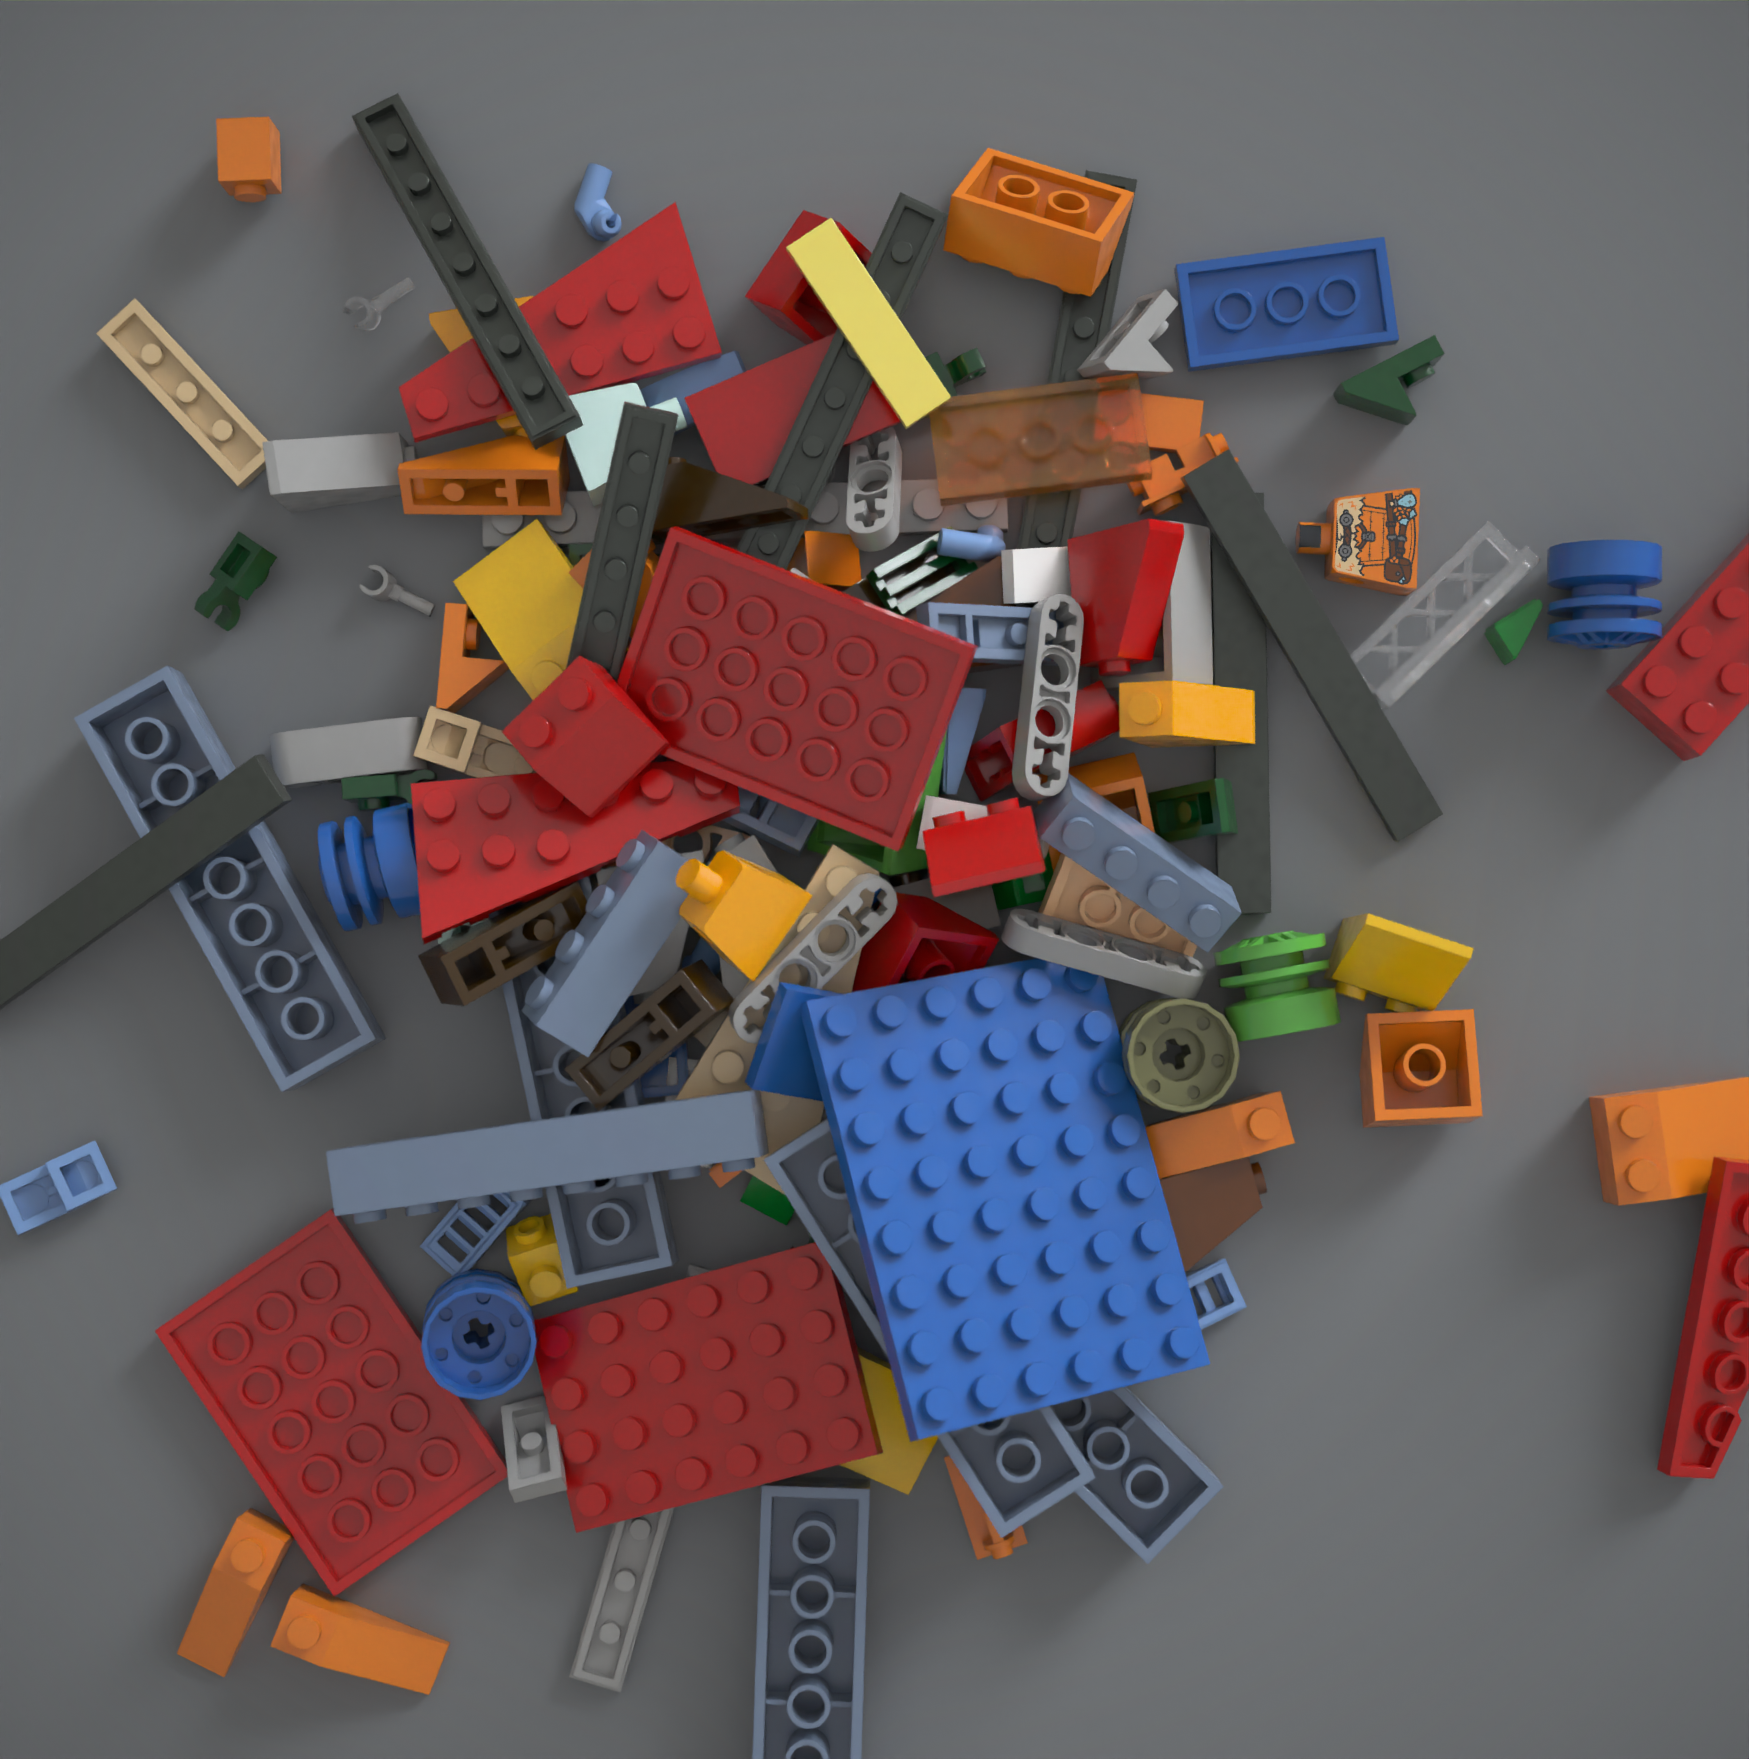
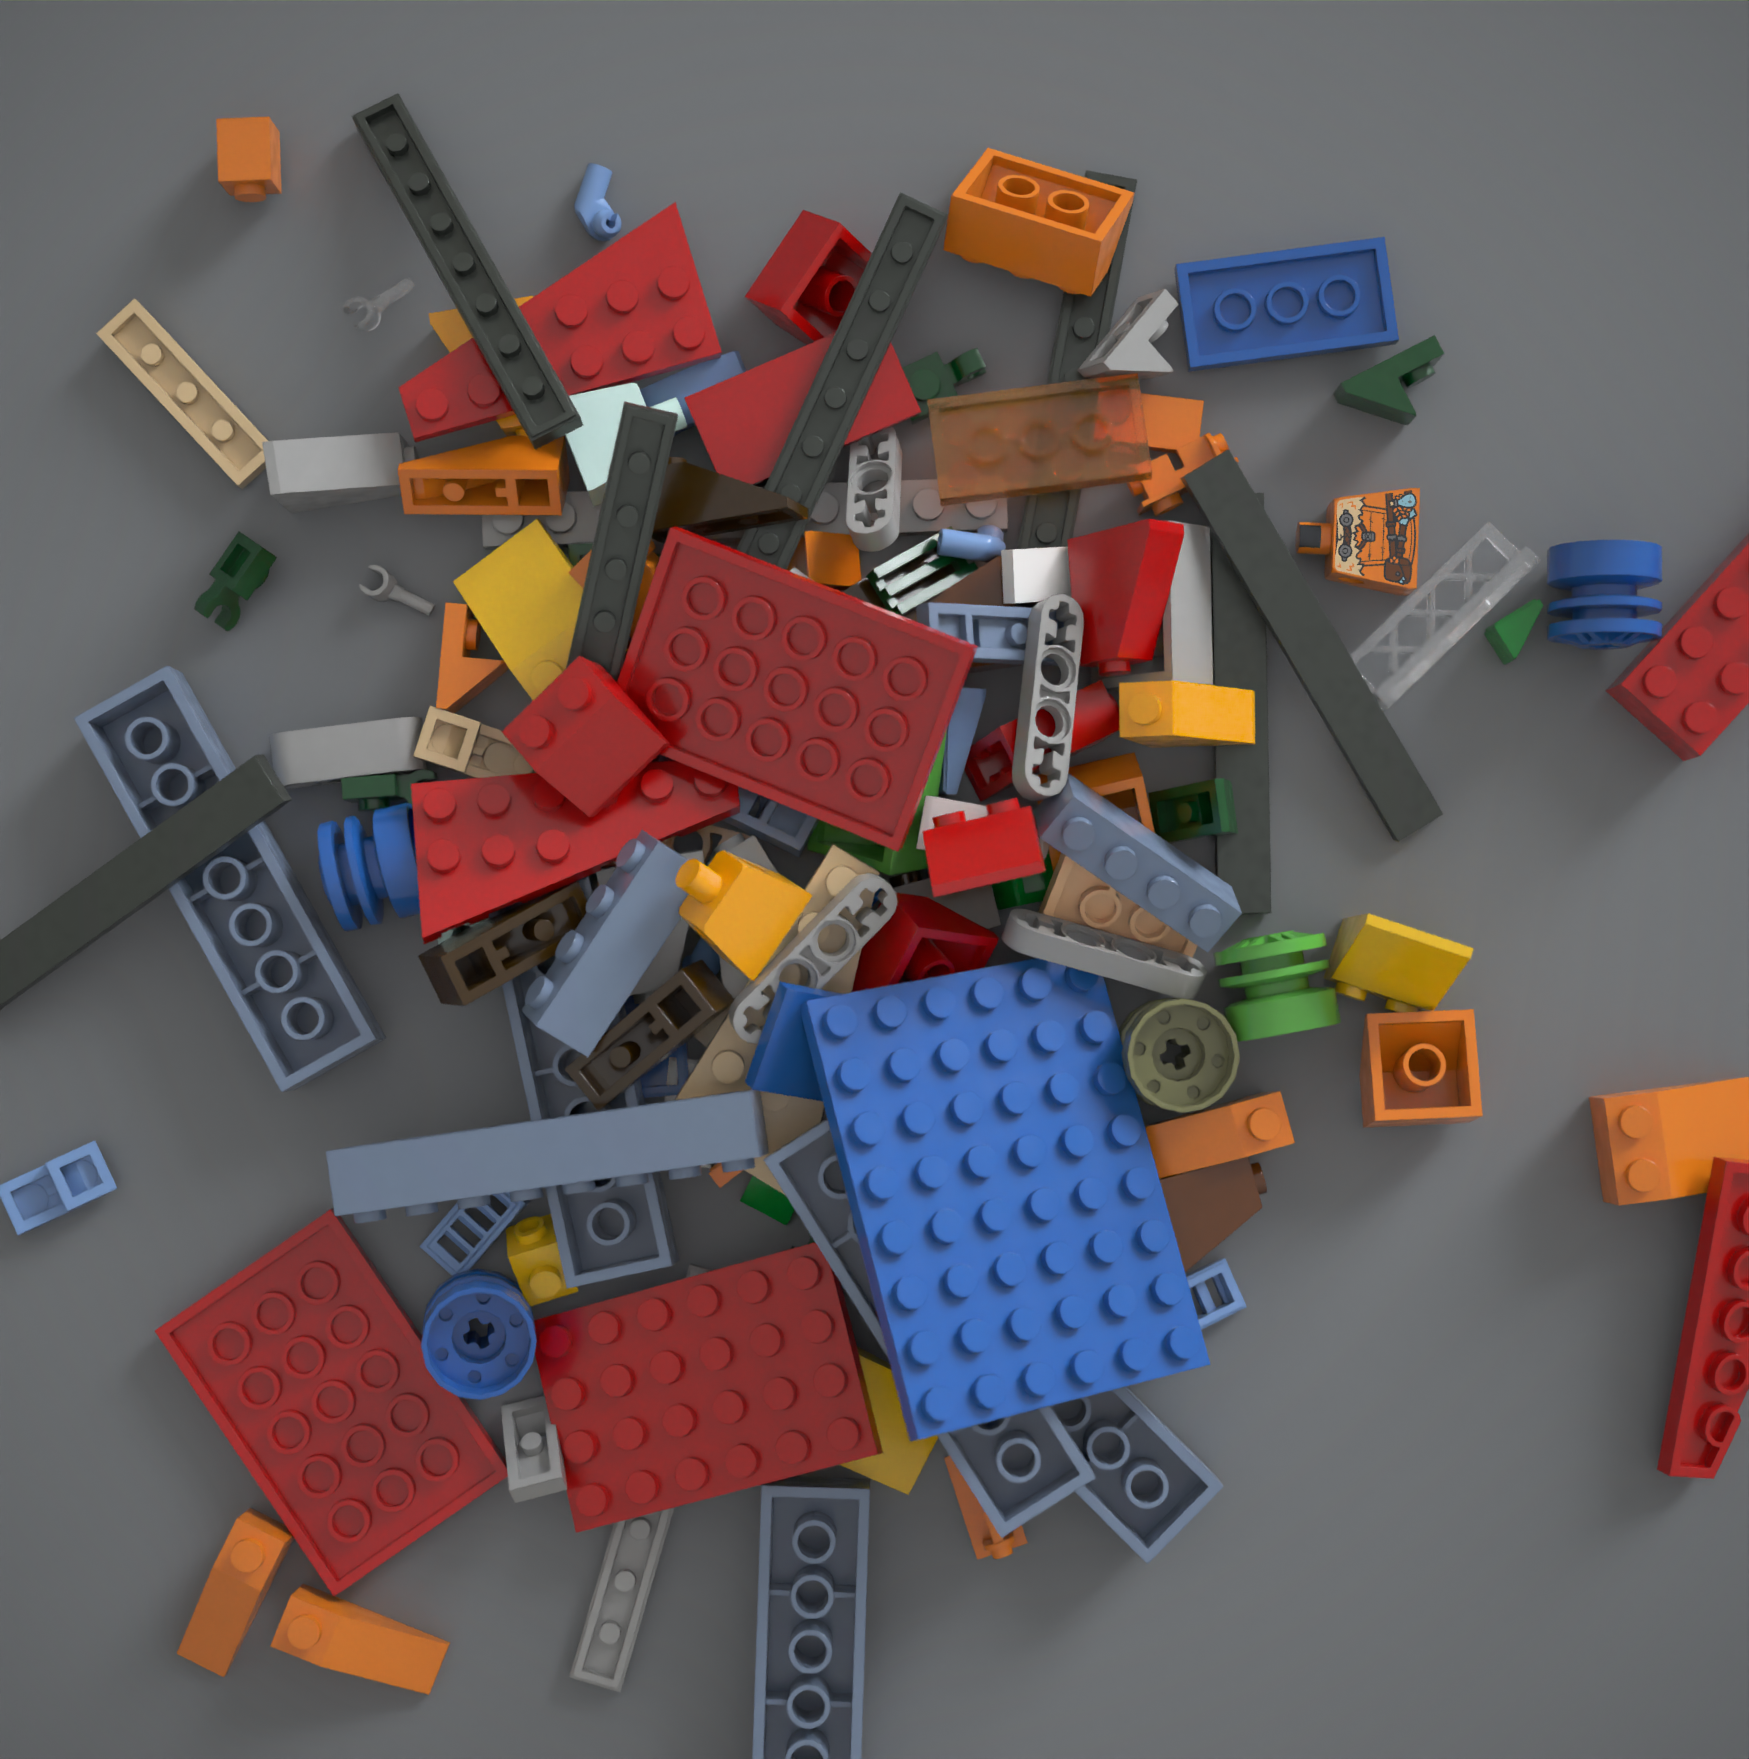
light yellow tile [786,218,951,429] -> none

